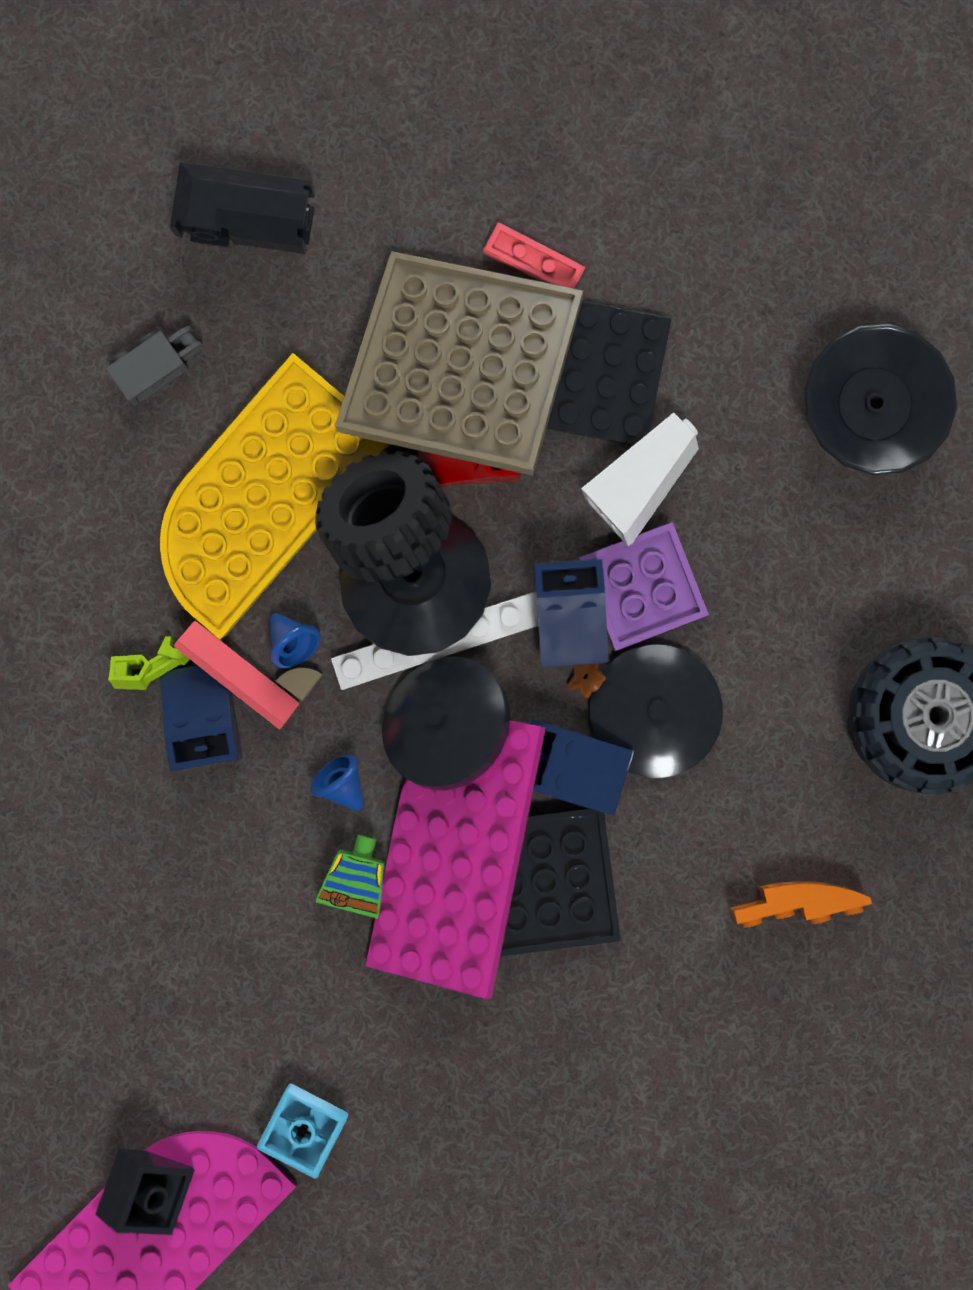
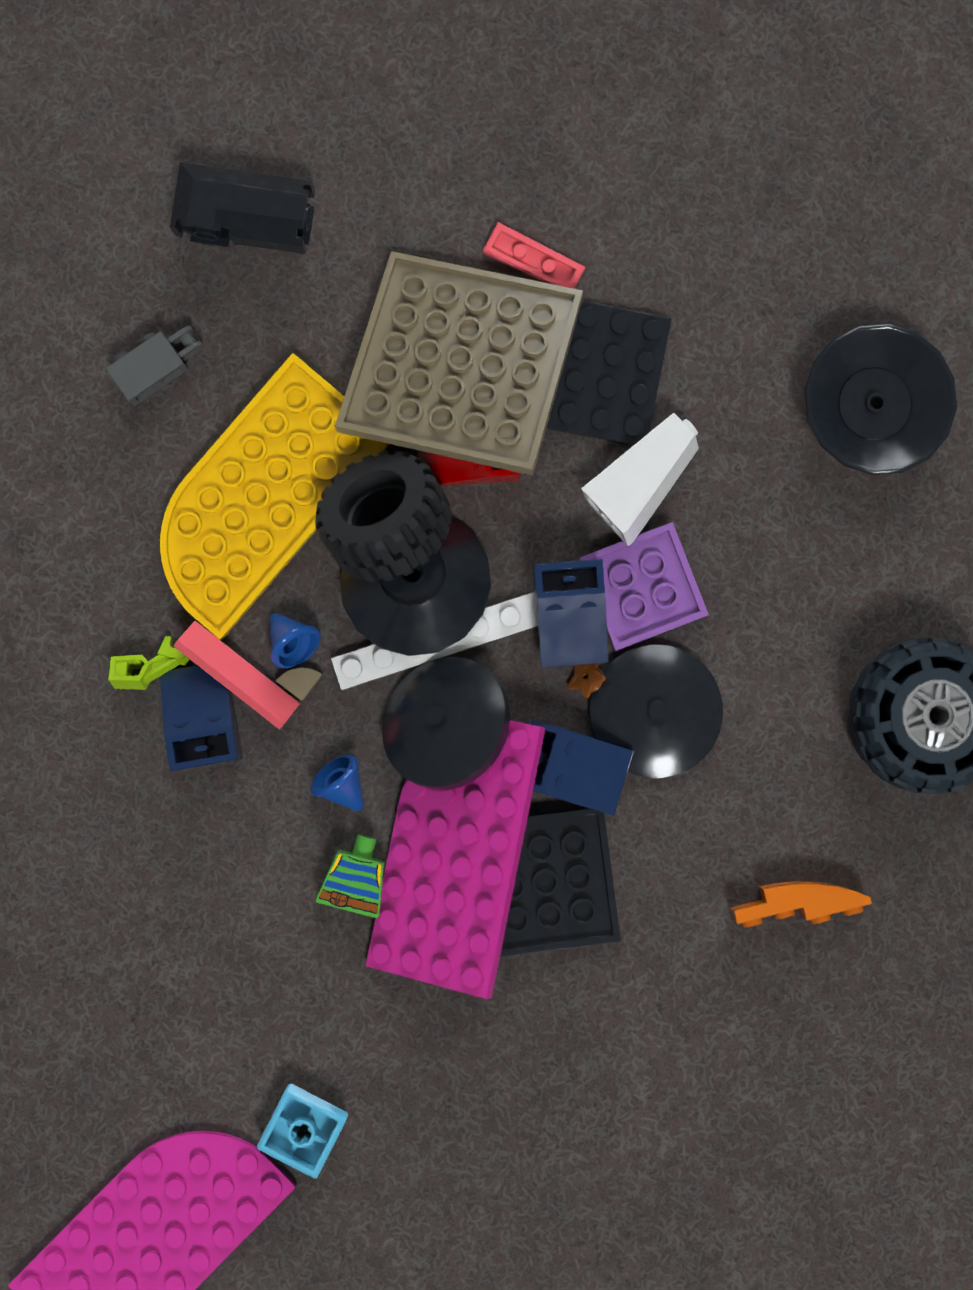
black slope [95,1149,195,1235] -> none

